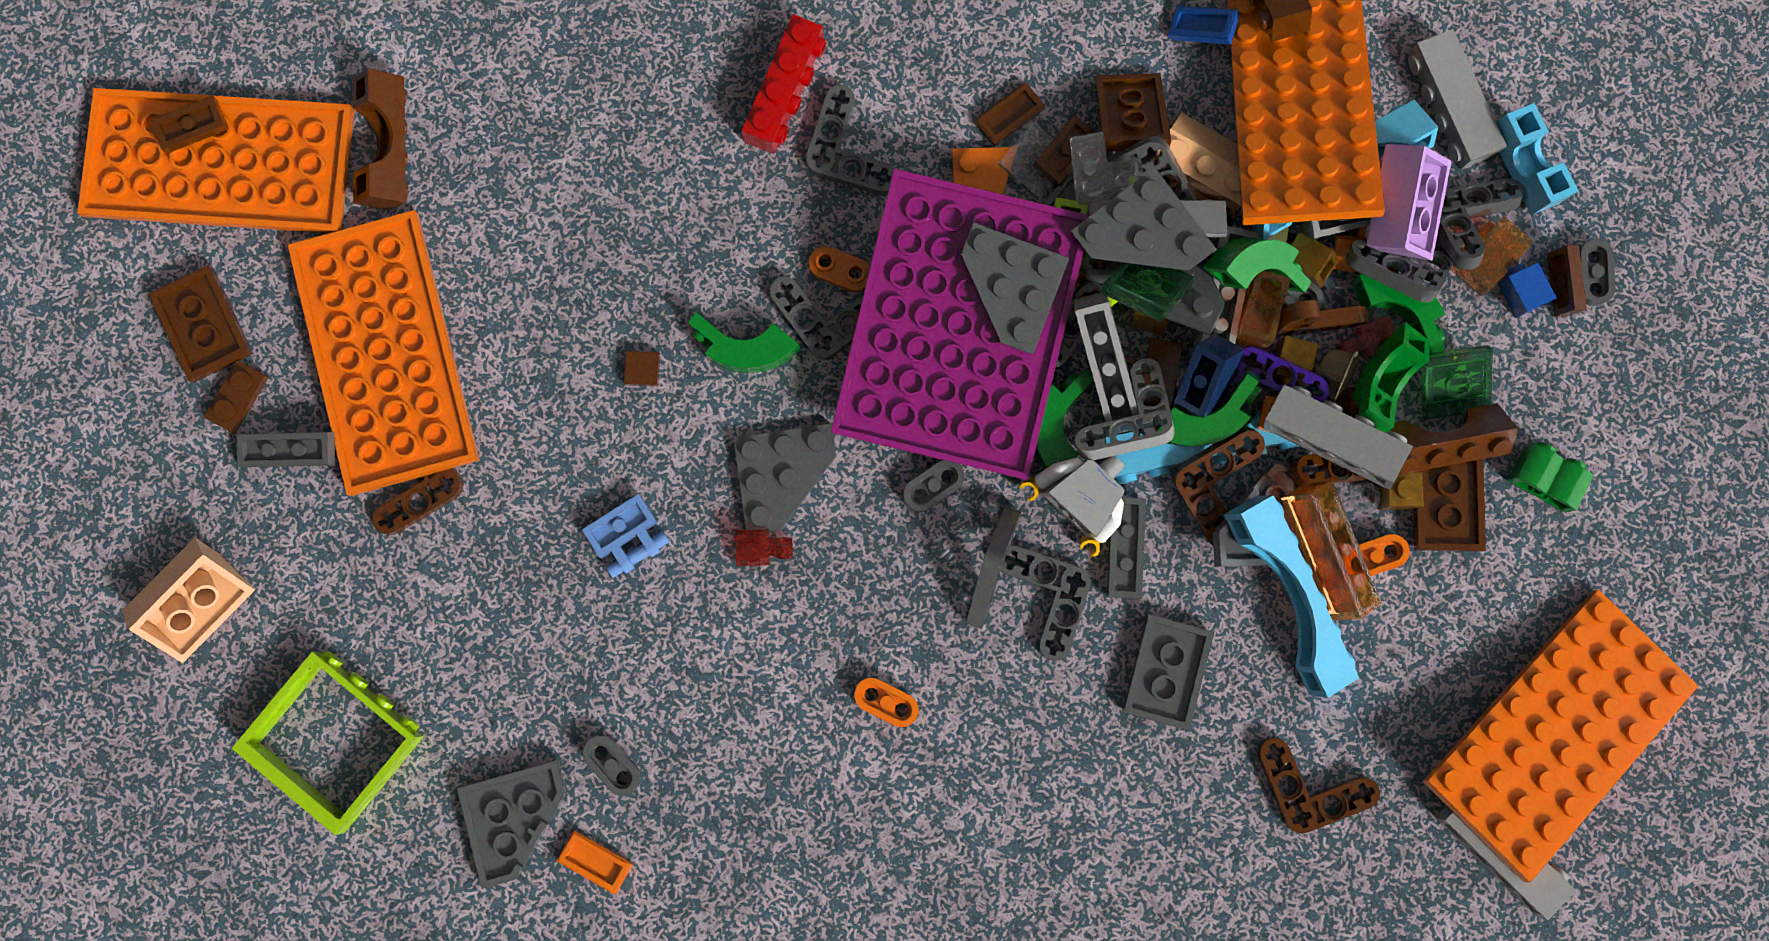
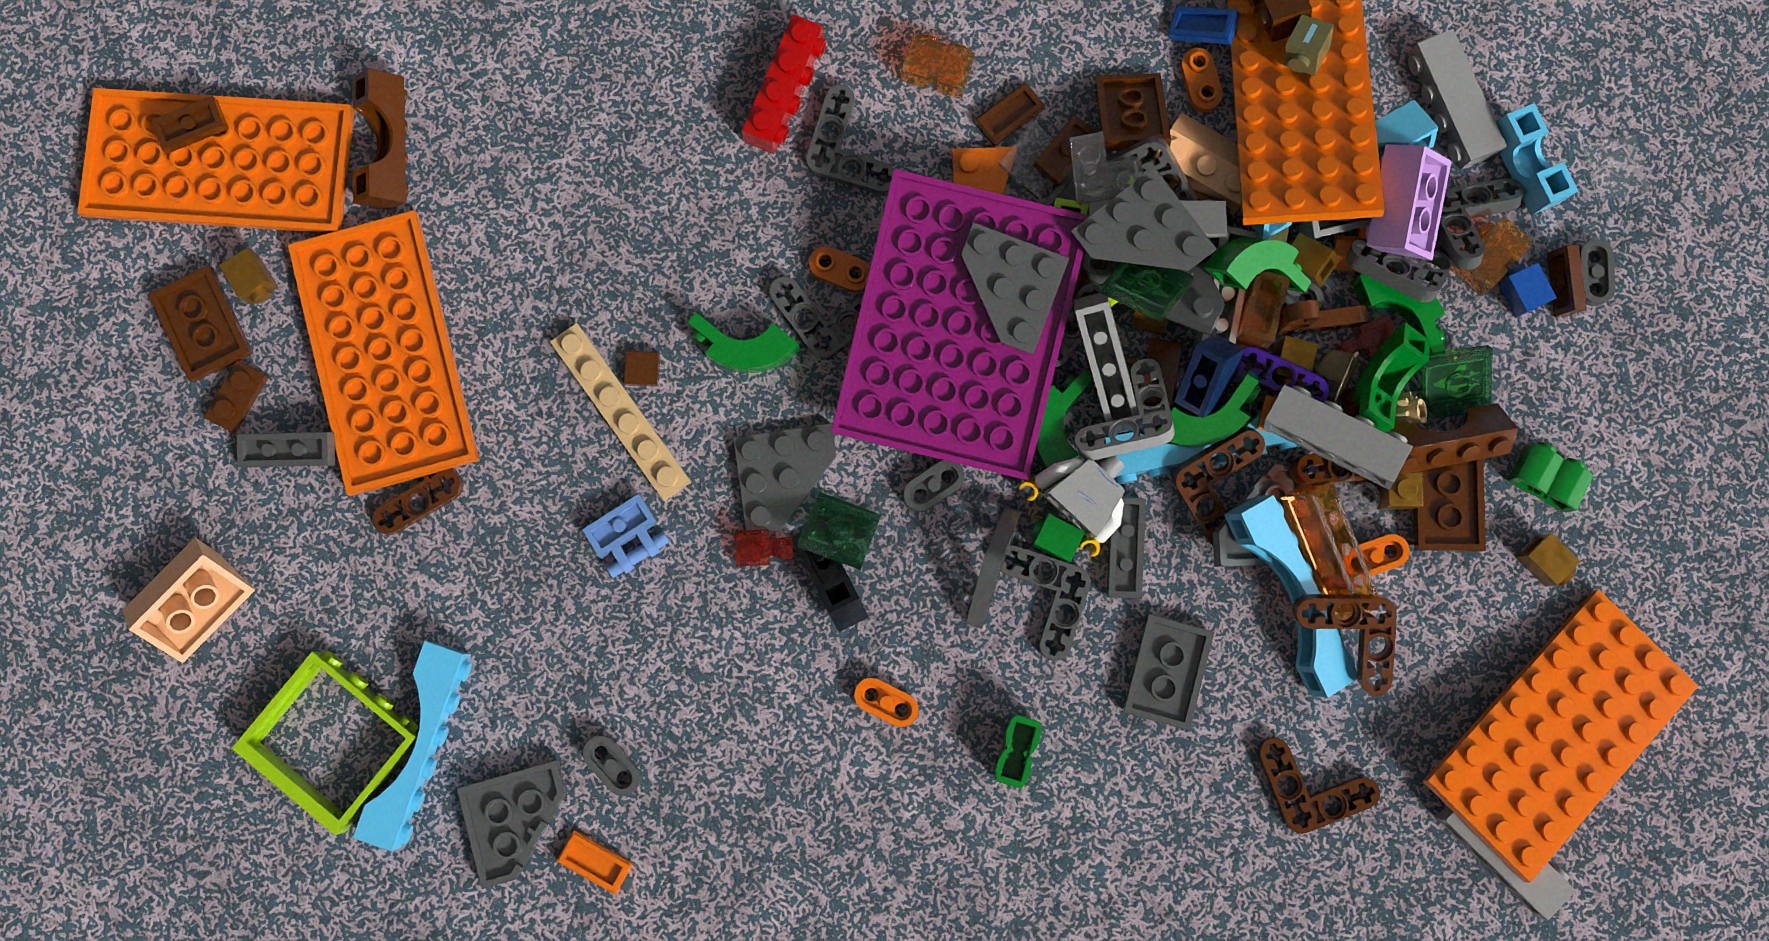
none -> pearl gold brick [219,248,278,305]
none -> medium azure arch [353,641,472,851]
none -> tan plate [550,323,691,501]
none -> black slope [792,523,869,632]
none -> clear green plate [797,492,881,570]
none -> clear orange brick [901,34,975,99]
none -> green brick [993,714,1041,789]
none -> green brick [1030,514,1085,563]
none -> orange plate [1180,48,1223,113]
none -> olive brick [1284,15,1334,76]
none -> reddish brown beam [1292,594,1397,696]
none -> tan gear [1395,392,1427,427]
none -> pearl gold brick [1517,532,1581,587]
none -> clear piece [1582,134,1650,200]

